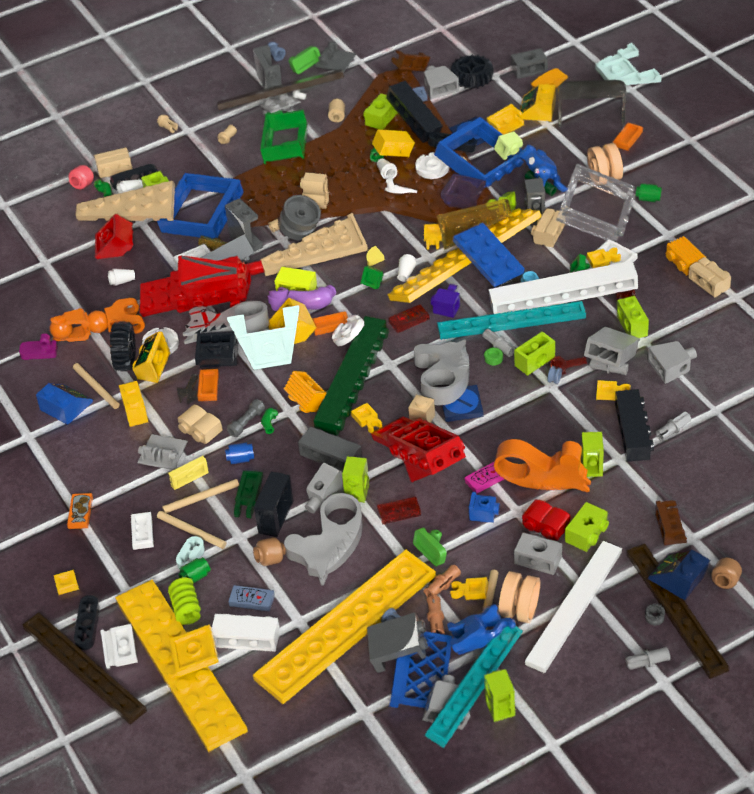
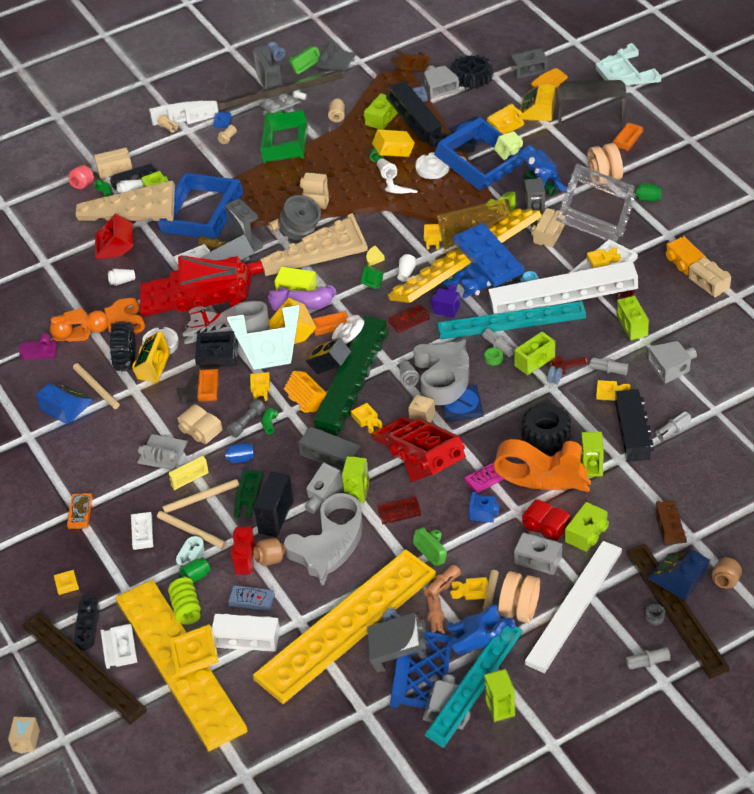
yellow brick [119,381,148,427] -> none
clear purple slope [441,174,486,210] -> none
green tile [570,254,591,273] -> none
light grey brick [584,327,639,368] -> none
none -> tan brick [8,717,40,753]
none -> white slope [149,101,218,126]
none -> blue plate [213,112,232,128]
none -> red brick [231,527,255,574]
none -> yellow plate [250,372,270,401]
none -> black brick [306,338,351,374]
none -> light grey cone [400,361,419,387]
none -> blue animal [442,263,491,298]
none -> black tyre [522,403,571,455]

